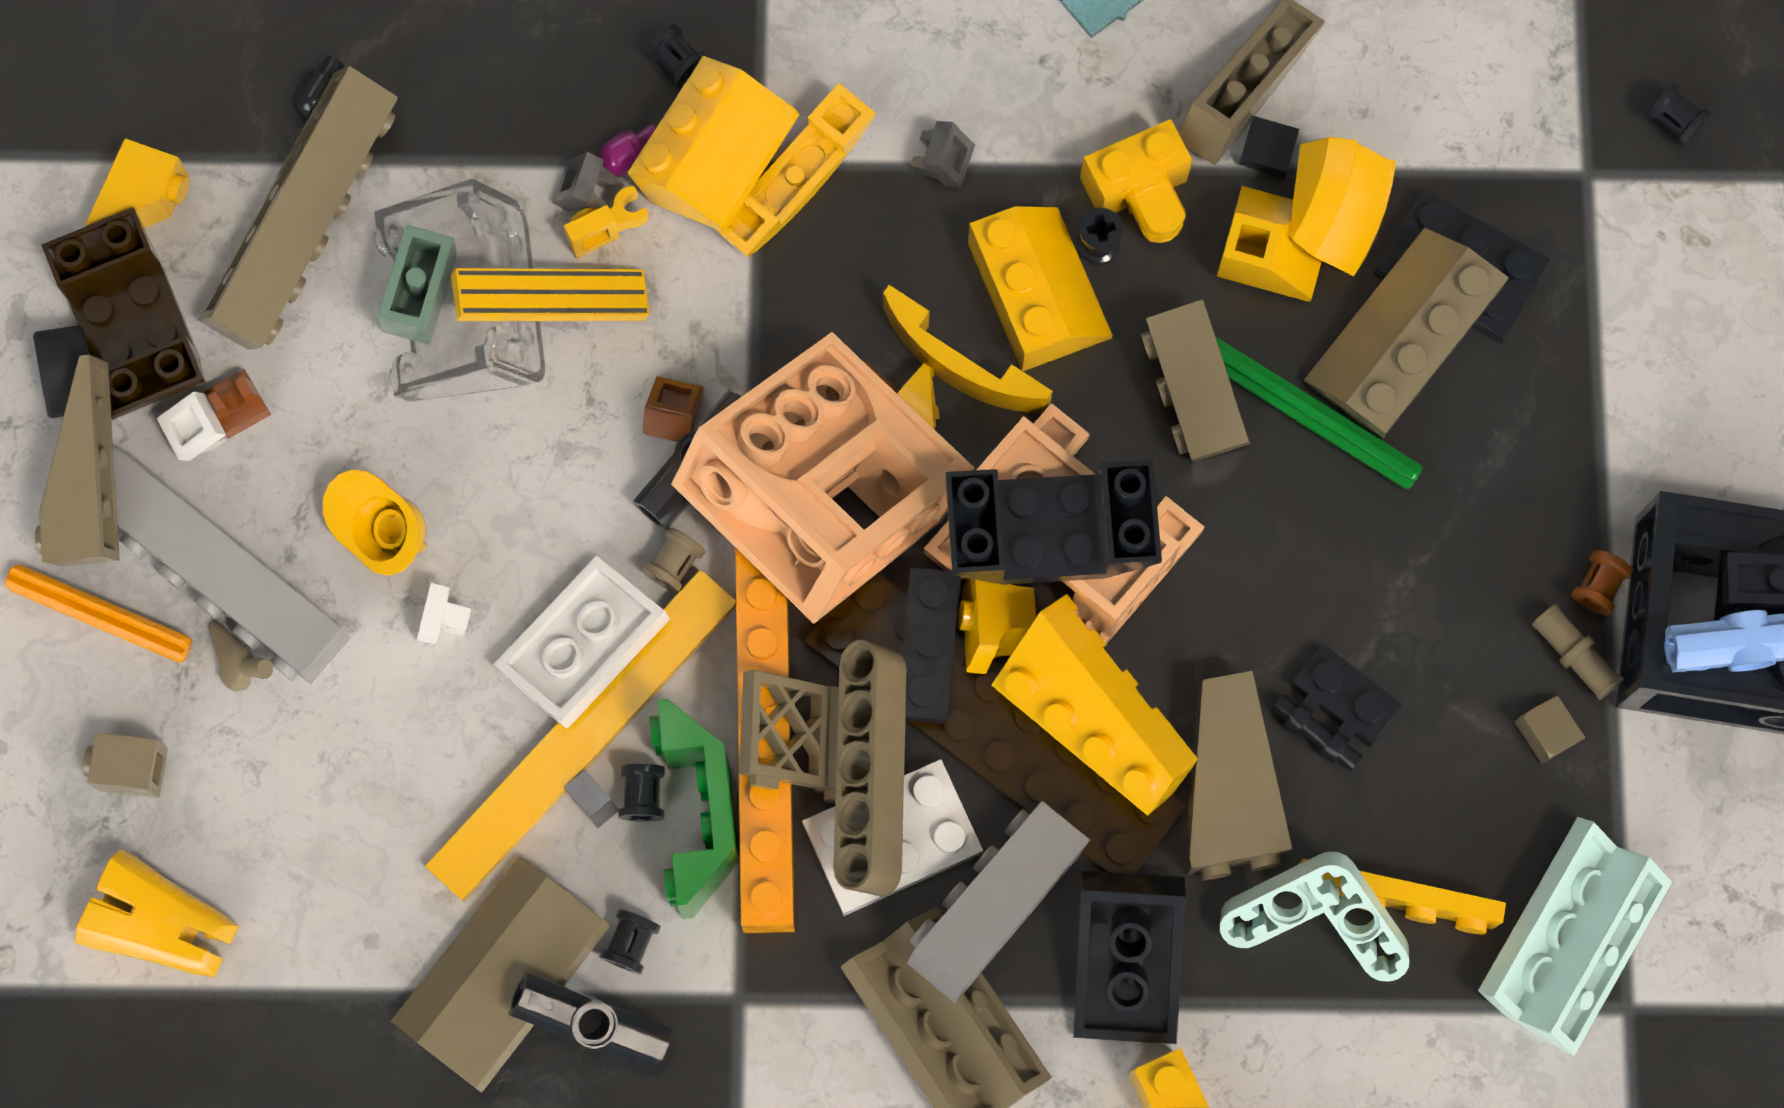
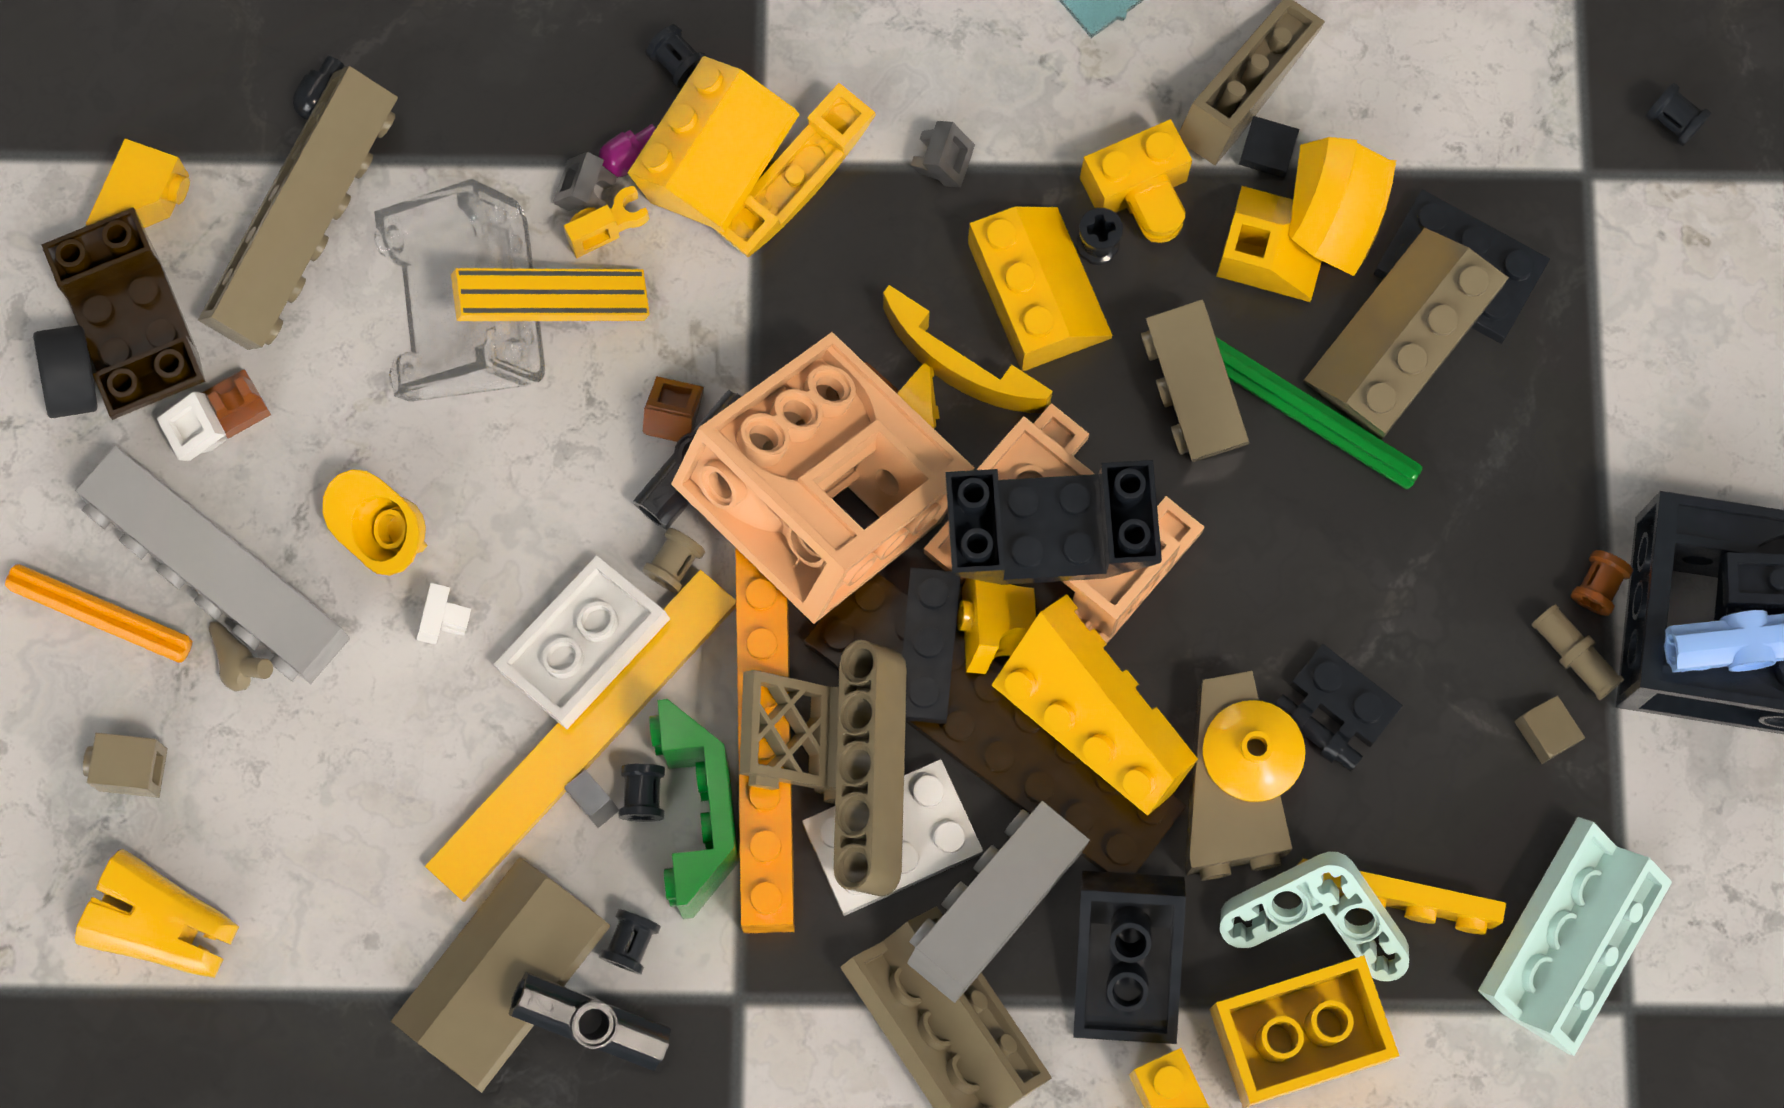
dark tan slope [35,355,120,567] -> none
sand green brick [377,225,457,345] -> none
none -> yellow dish [1202,700,1305,802]
none -> yellow brick [1209,955,1400,1108]

